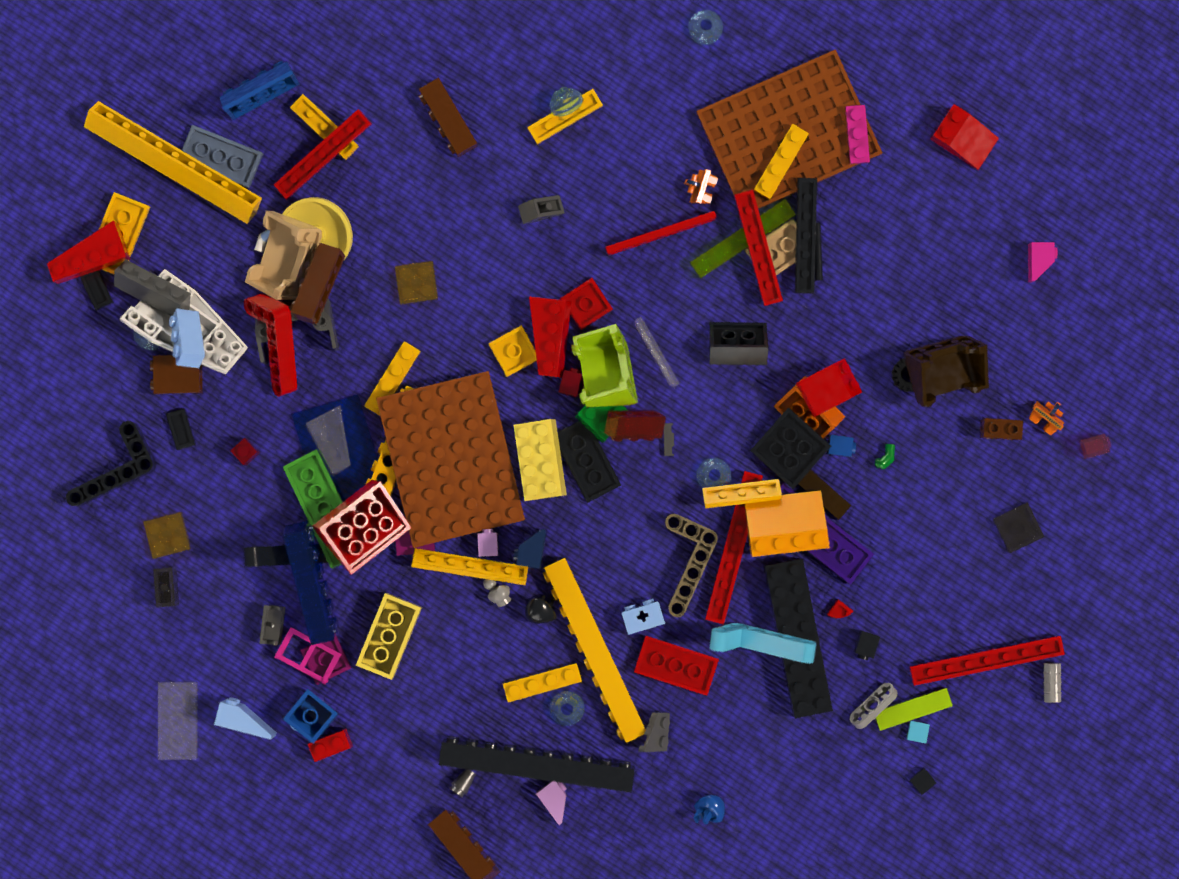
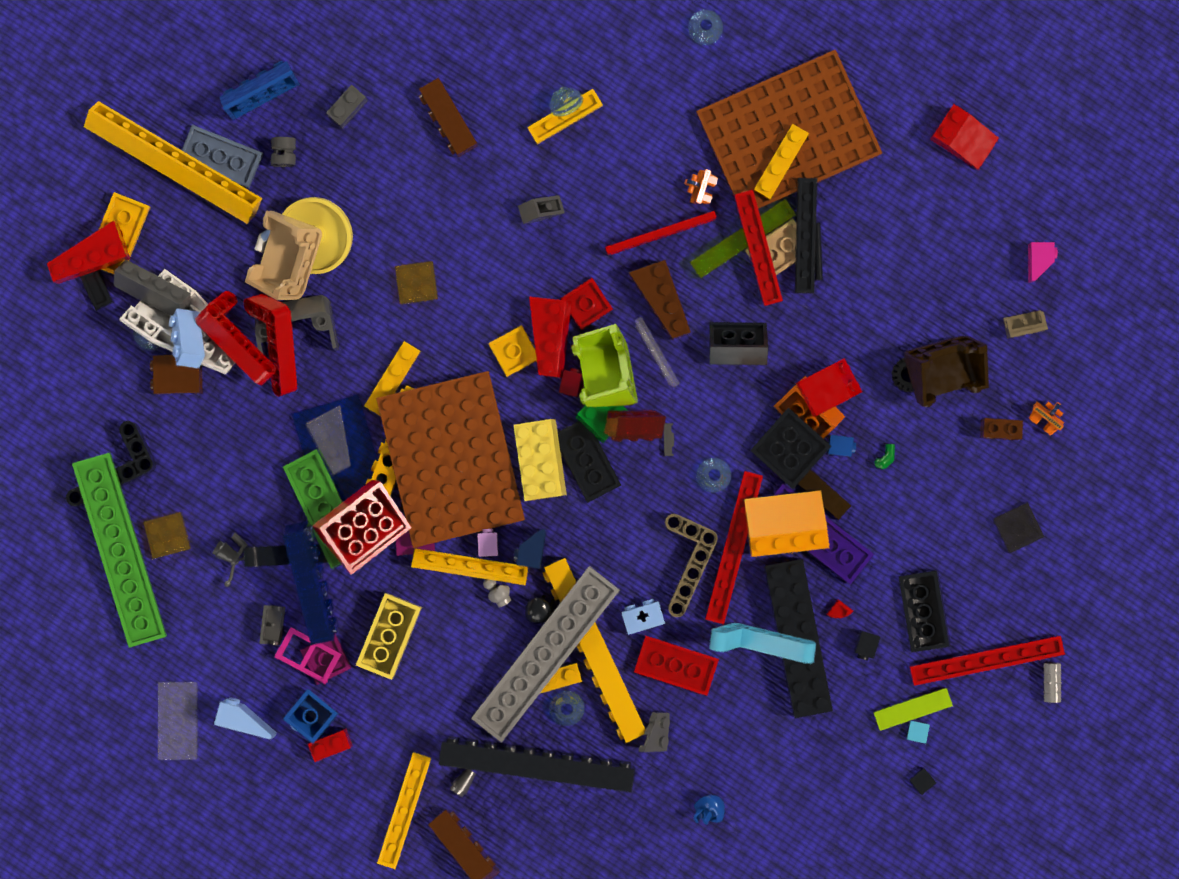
clear smoke brick [153,567,179,608] -> none
black tile [166,408,196,451] -> none
dark red brick [230,438,260,466] -> none
red plate [274,109,372,199] -> none
yellow plate [290,94,359,160] -> none
reddish brown brick [291,243,345,325] -> none
lavender slope [536,781,567,825] -> none
yellow plate [702,479,782,508] -> none
dark pink plate [845,105,870,164] -> none
light grey beam [850,683,898,729] -> none
clear pink brick [1079,434,1111,459] -> none
none -> bright green plate [72,452,167,648]
none -> red beam [195,291,276,385]
none -> dark grey piece [212,532,248,587]
none -> dark grey wheel [271,137,296,167]
none -> dark grey brick [326,84,368,129]
none -> yellow plate [377,752,431,869]
none -> light grey plate [471,566,620,742]
none -> reddish brown wedge [629,260,691,340]
none -> black slope [898,570,951,653]
none -> dark tan hinge [1003,310,1048,339]

